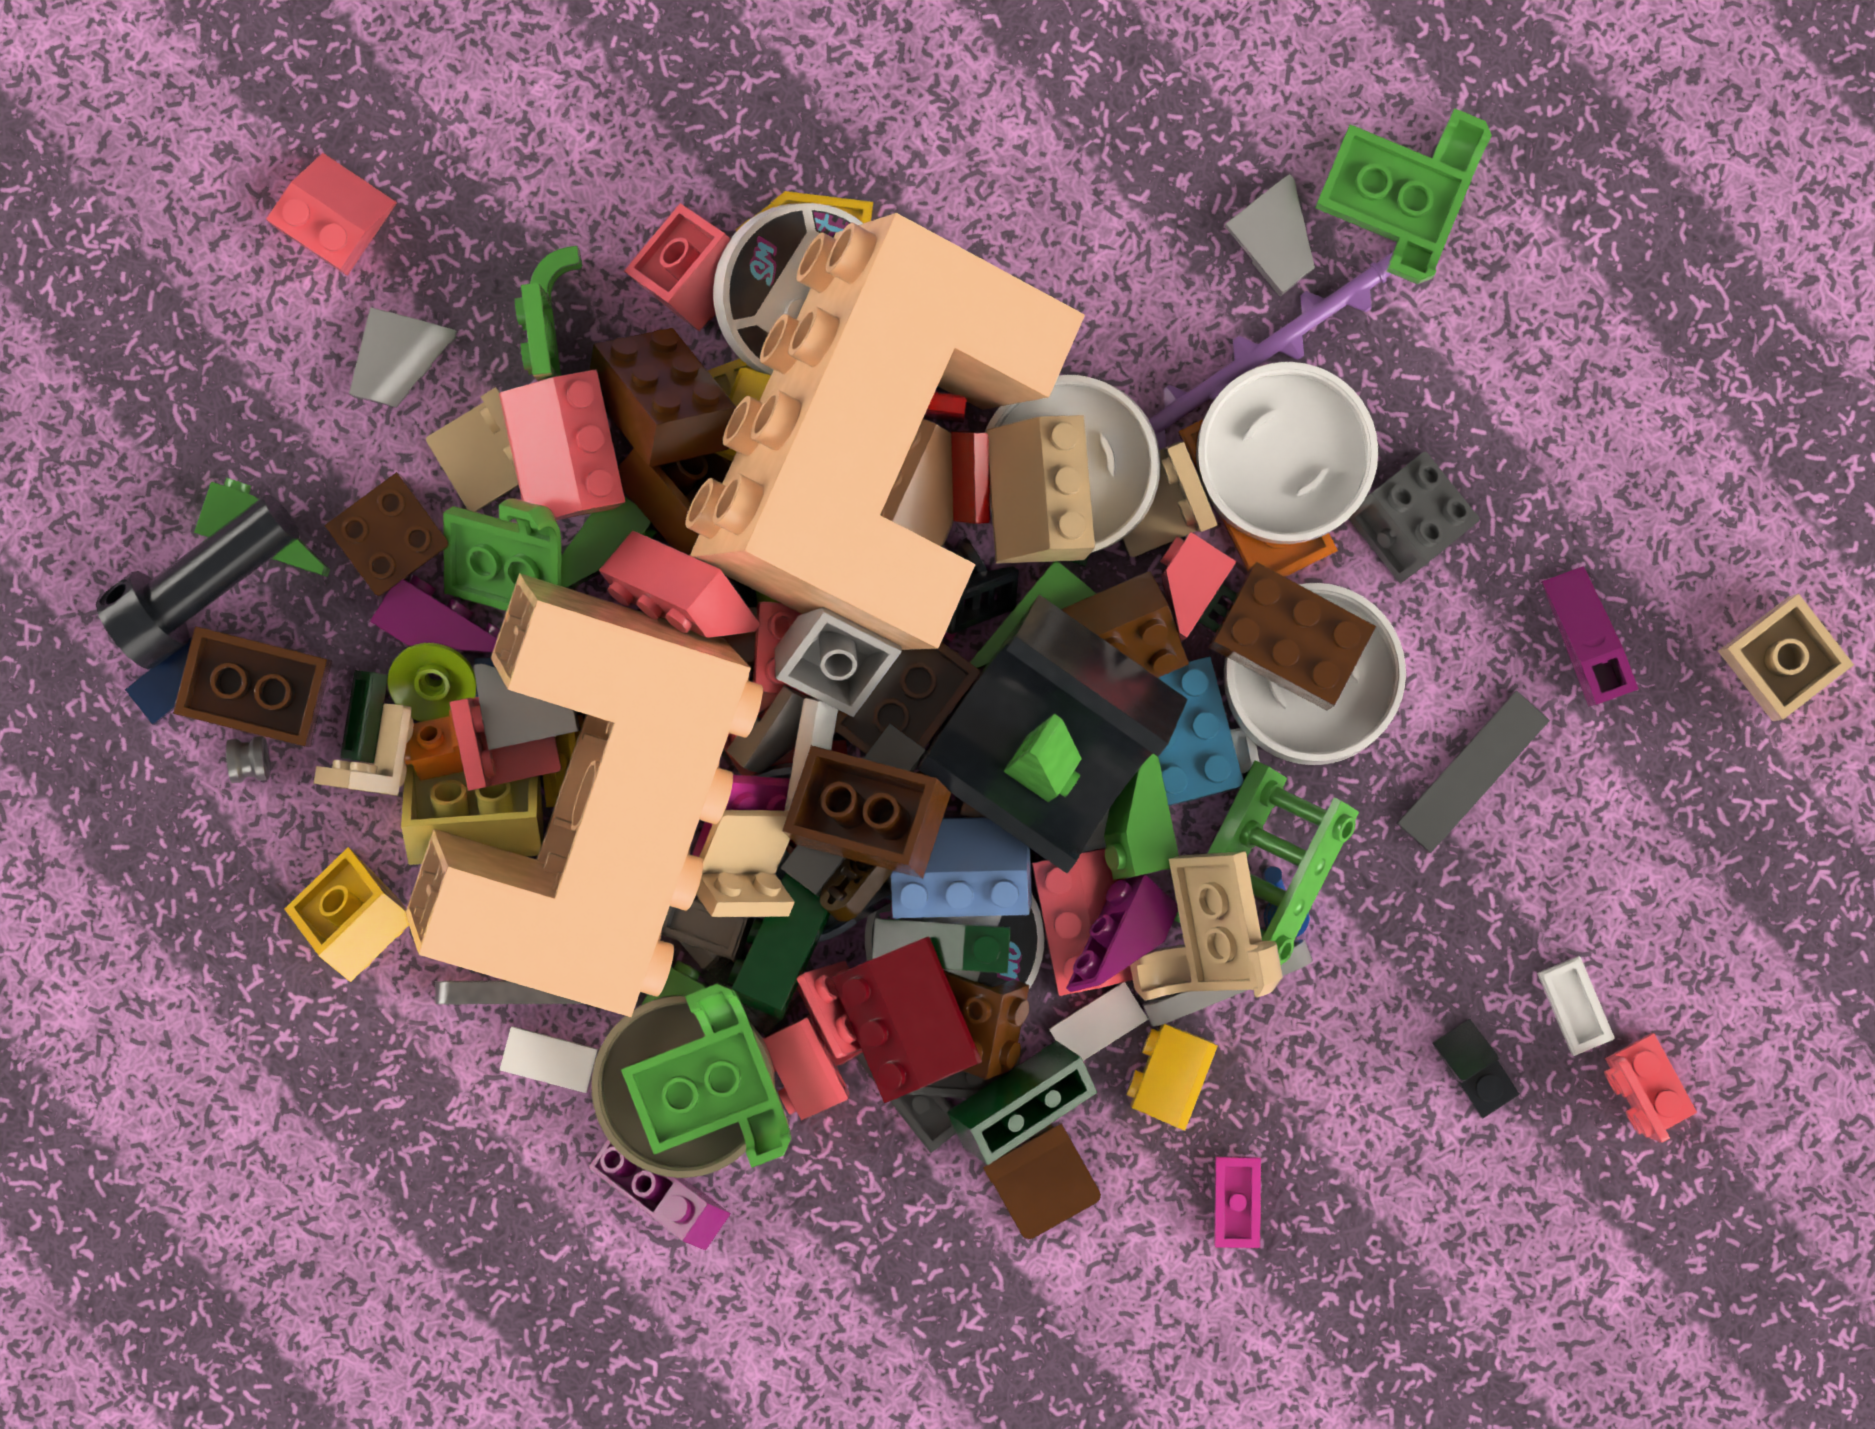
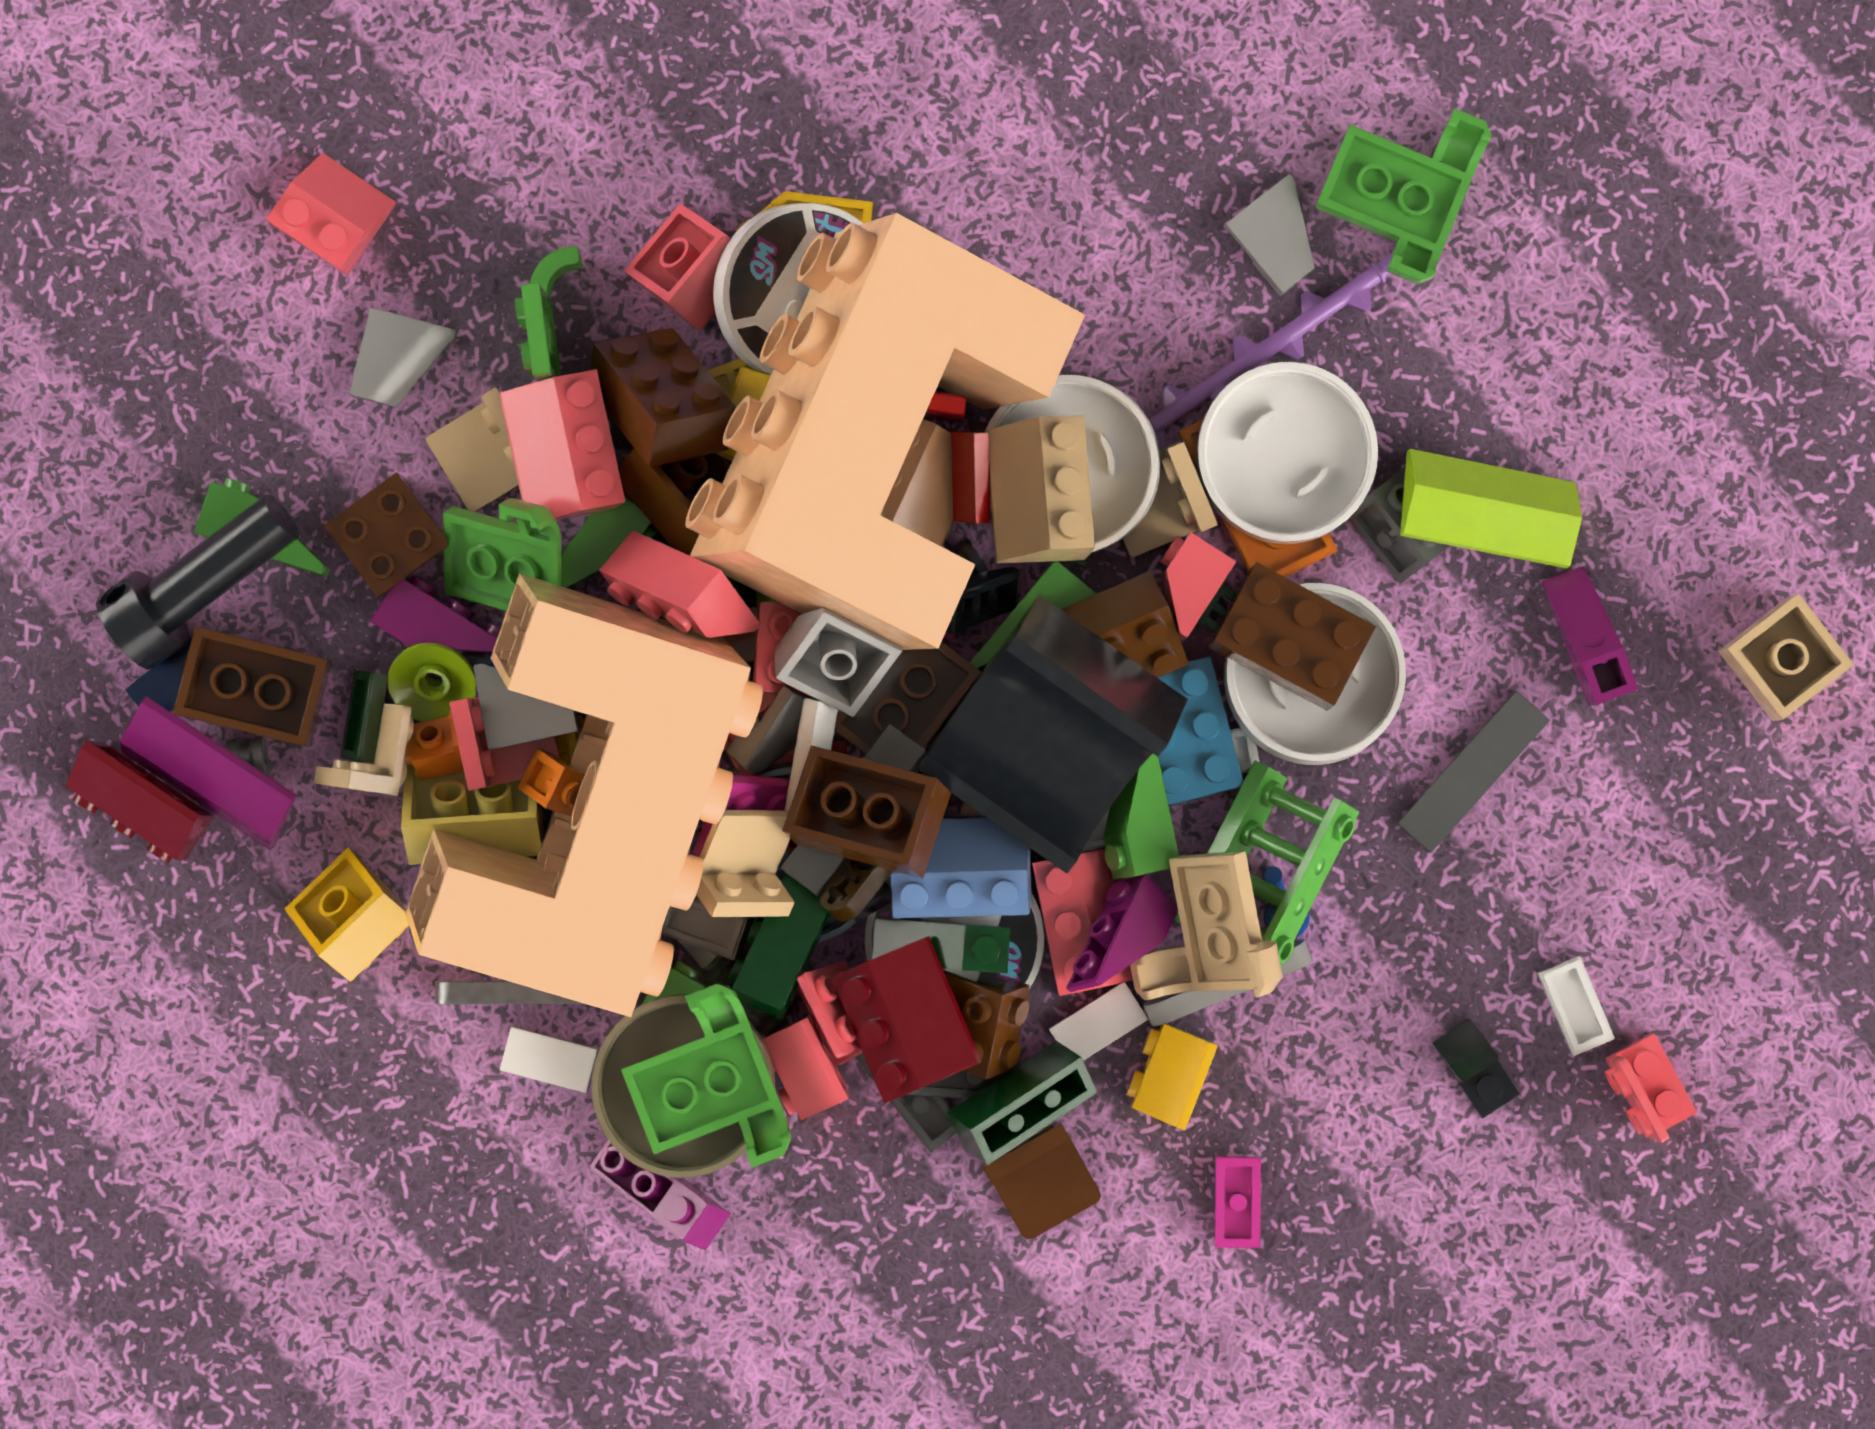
bright green slope [1003,714,1082,802] -> none
none -> dark red slope [66,740,214,863]
none -> magenta slope [119,697,297,850]
none -> orange bracket [518,748,585,817]
none -> lime slope [1400,449,1582,569]

